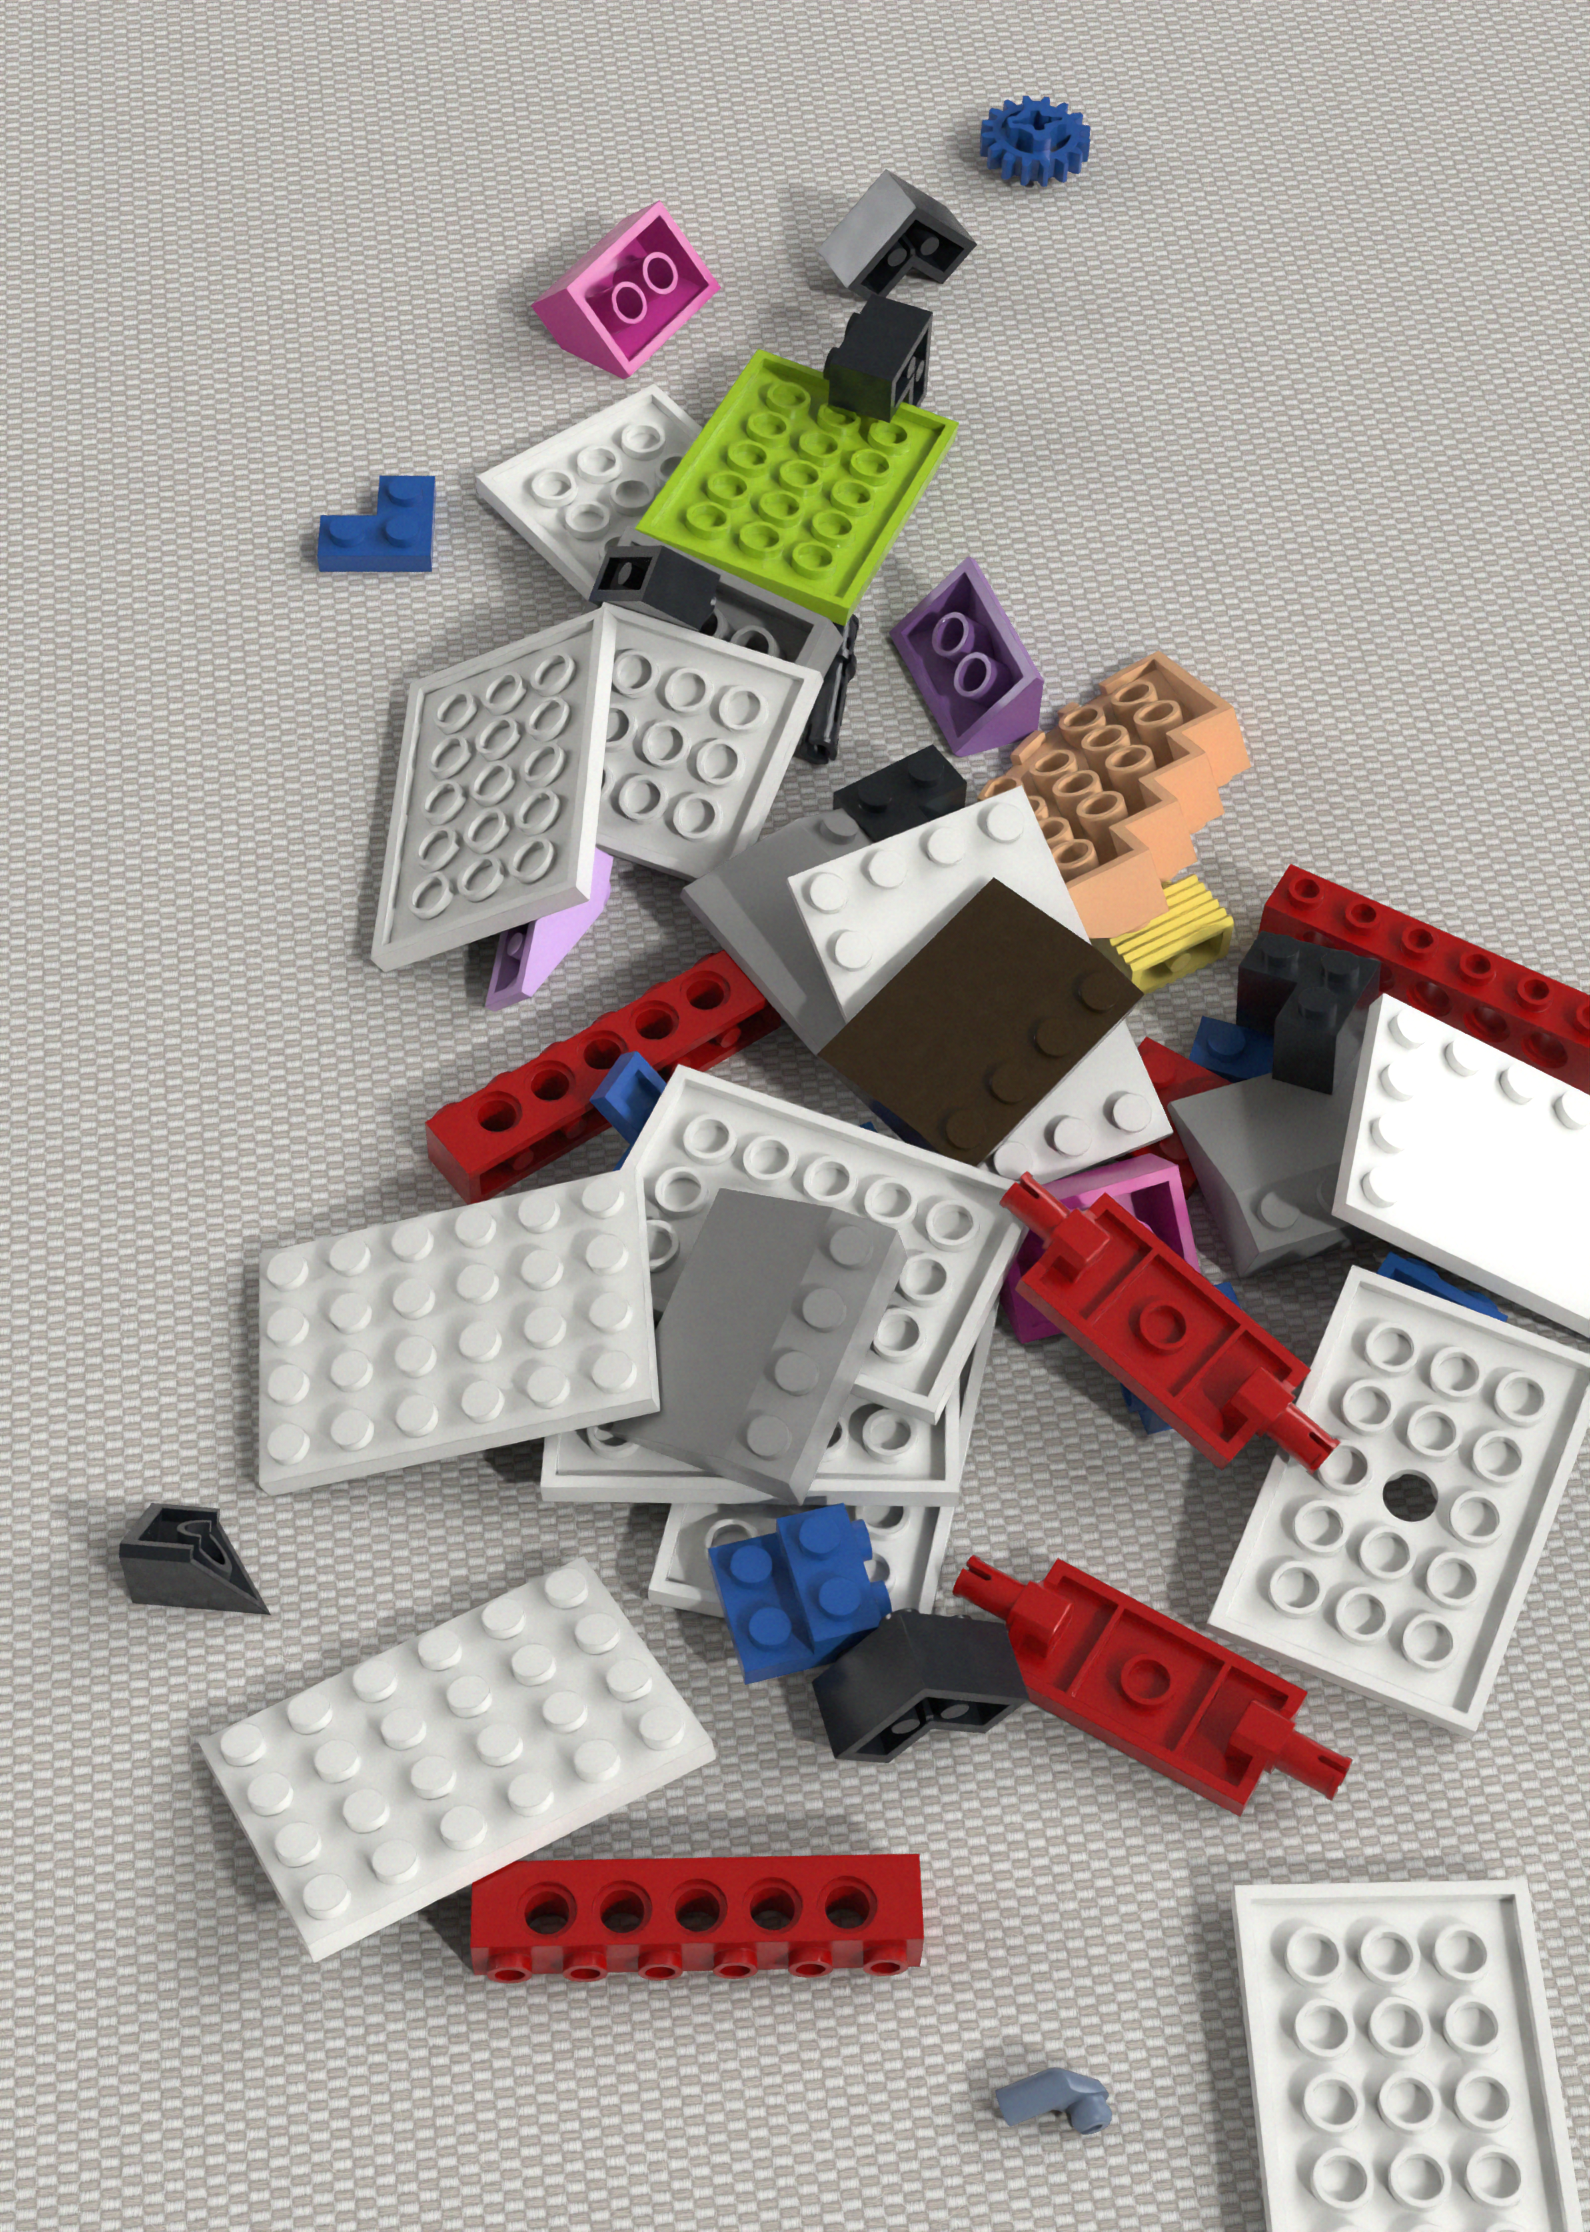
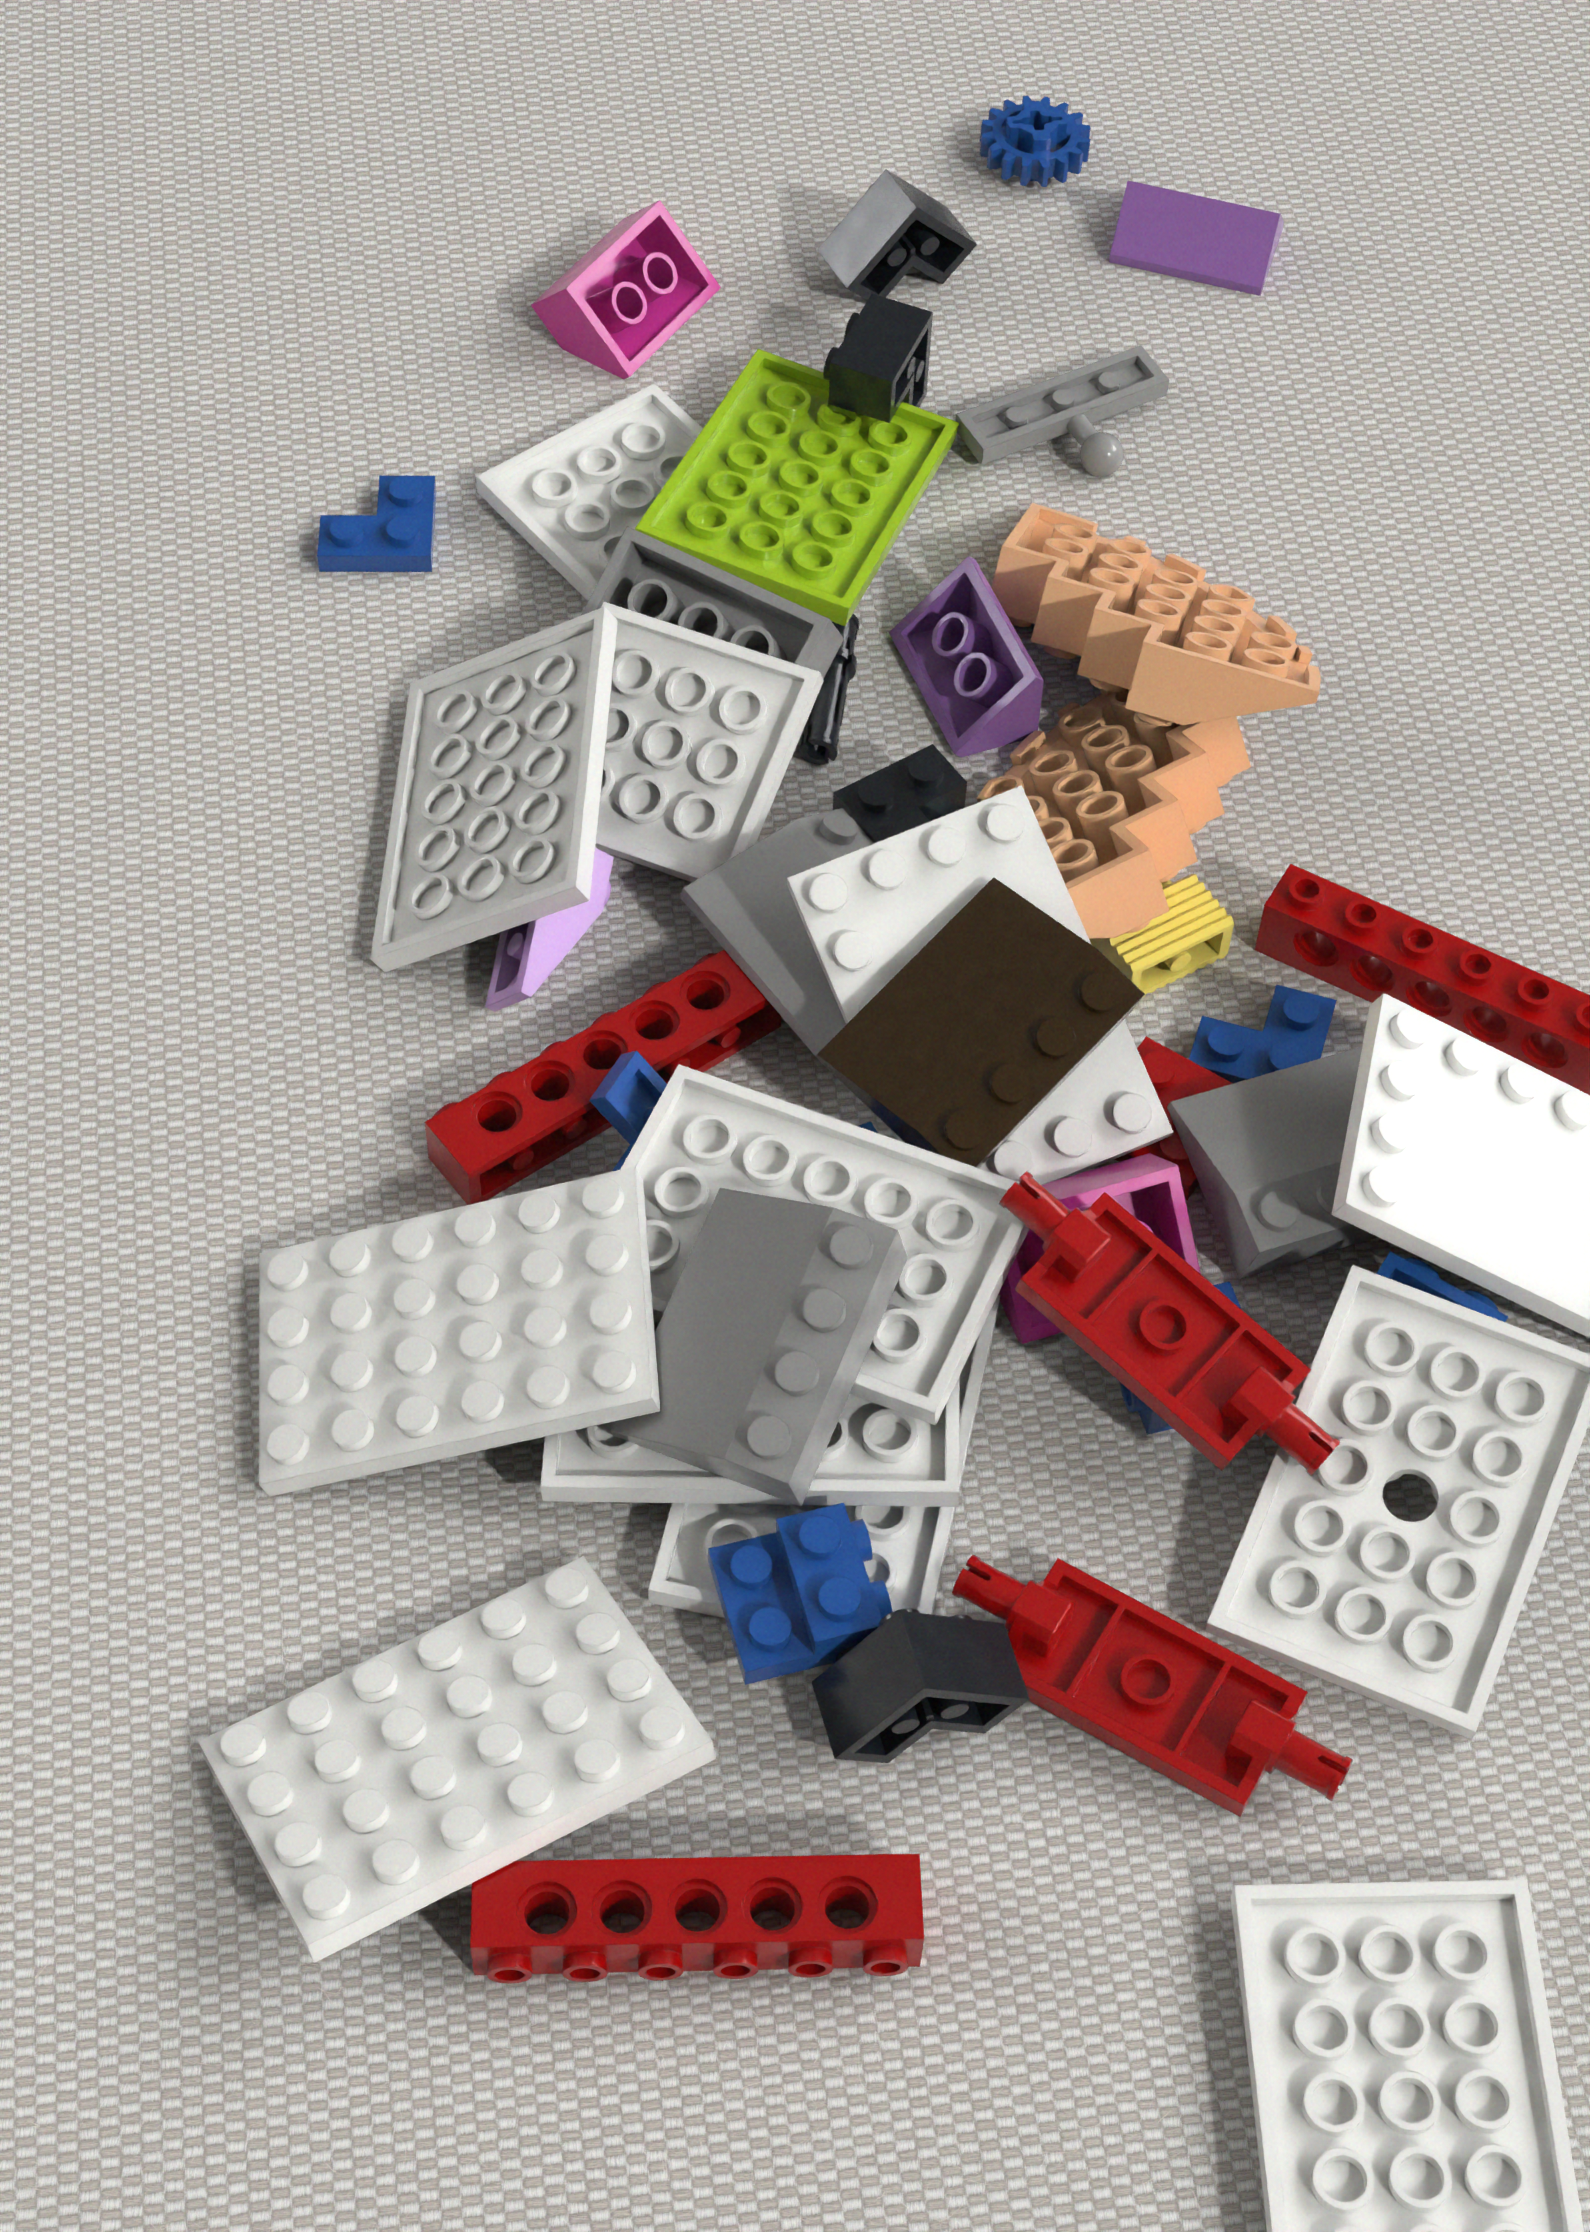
black slope [119,1503,271,1615] -> none
black slope [588,545,721,631] -> none
sand blue arm [995,2067,1112,2135] -> none
black brick [1236,930,1381,1095] -> none
none -> light grey plate [955,345,1169,477]
none -> light nougat brick [991,503,1321,726]
none -> medium lavender slope [1109,180,1284,296]

